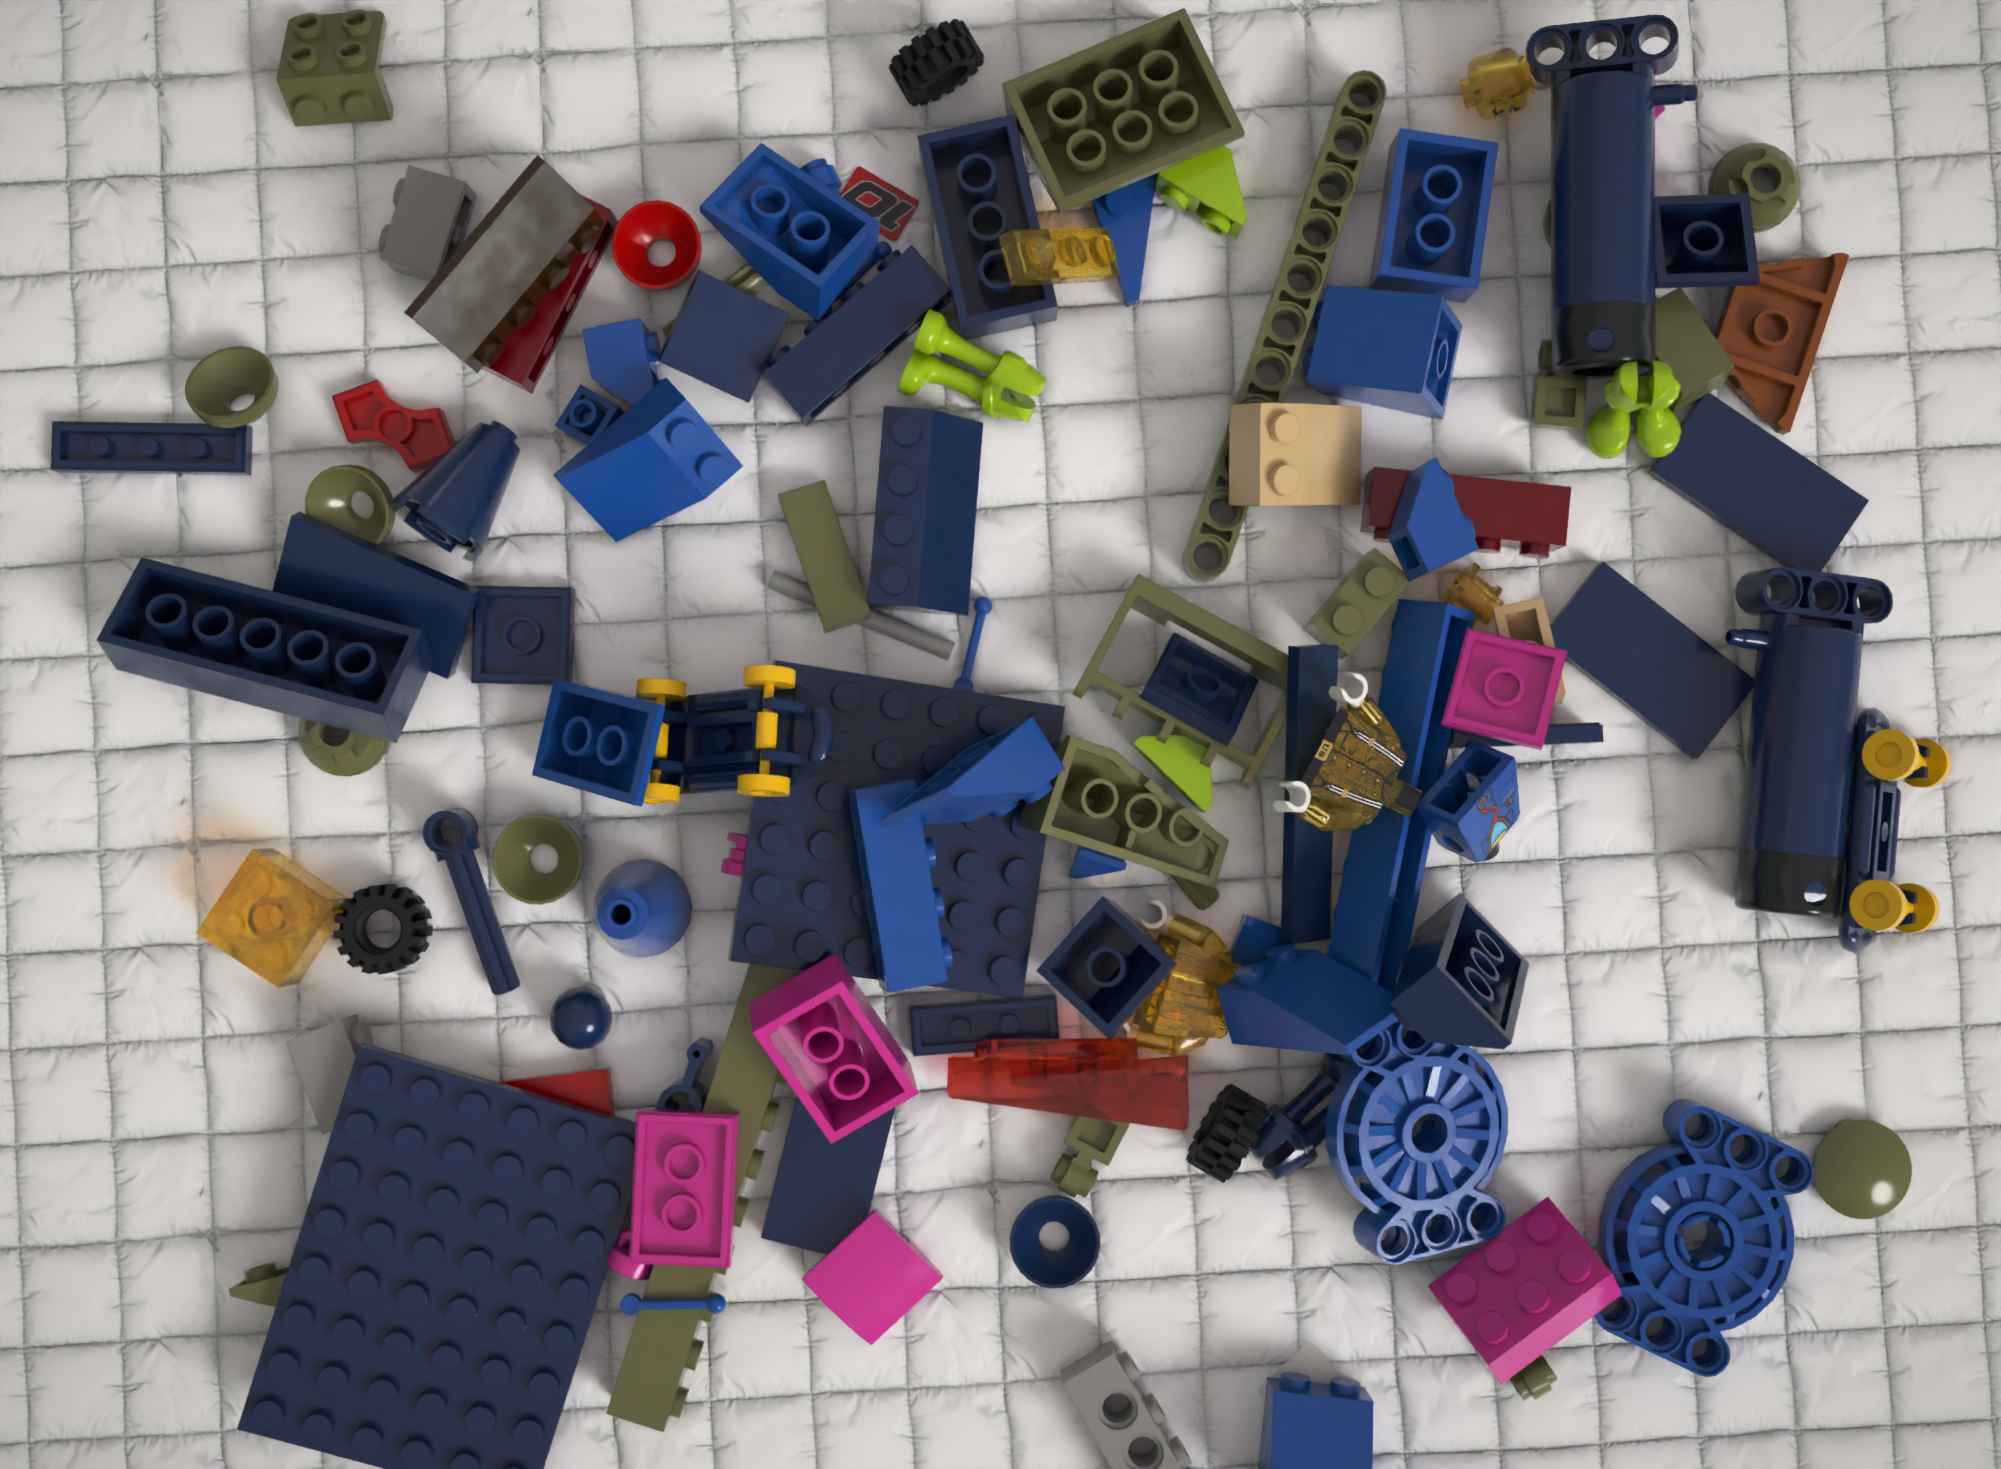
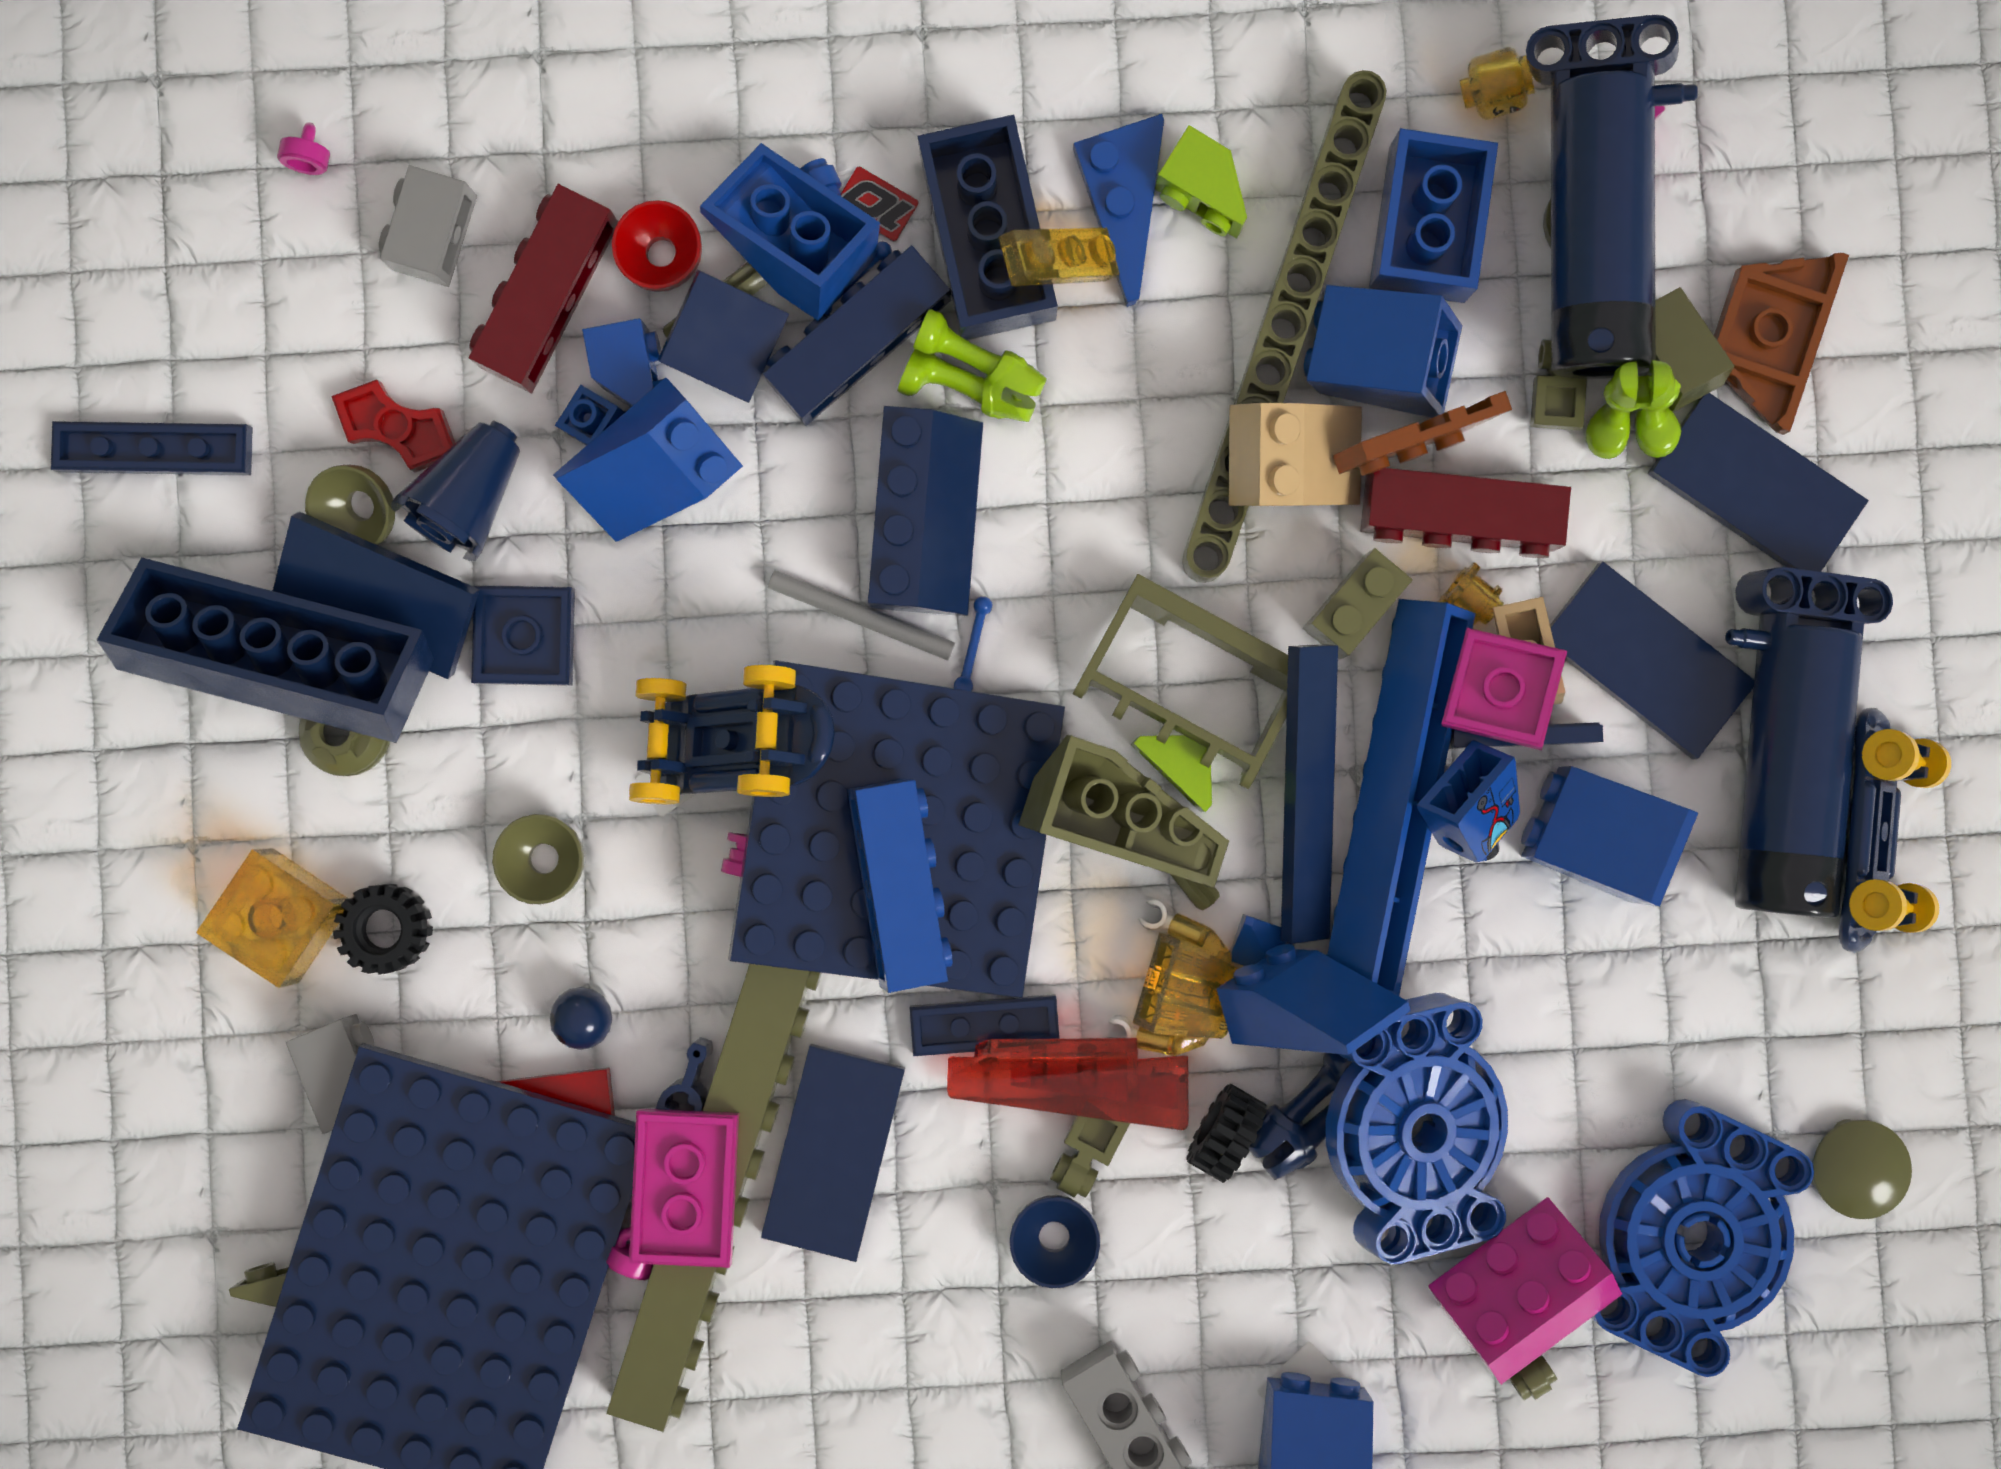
olive piece [185,346,279,428] -> none
olive bracket [276,10,393,127] -> none
dark brown slope [404,155,604,373] -> none
dark blue axle [423,808,520,995] -> none
blue slope [532,679,666,807] -> none
blue cone [594,859,692,957] -> none
blue hinge [620,1293,726,1315] -> none
dark pink brick [749,953,919,1144] -> none
olive tile [778,480,872,633] -> none
dark pink slope [802,1208,943,1345] -> none
blue slope [880,717,1065,828] -> none
black tyre [889,19,984,106] -> none
olive slope [1002,8,1245,213] -> none
dark blue slope [1036,896,1177,1039] -> none
blue slope [1069,846,1127,879] -> none
dark blue tile [1140,632,1258,746] -> none
clear yellow torso [1273,671,1423,831] -> none
blue slope [1388,457,1479,582] -> none
dark blue slope [1389,893,1529,1050] -> none
dark blue slope [1655,194,1760,288] -> none
olive piece [1708,143,1800,233] -> none
none -> dark pink tile [277,122,330,175]
none -> dark orange wing [1333,391,1512,476]
none -> blue slope [1521,766,1698,907]

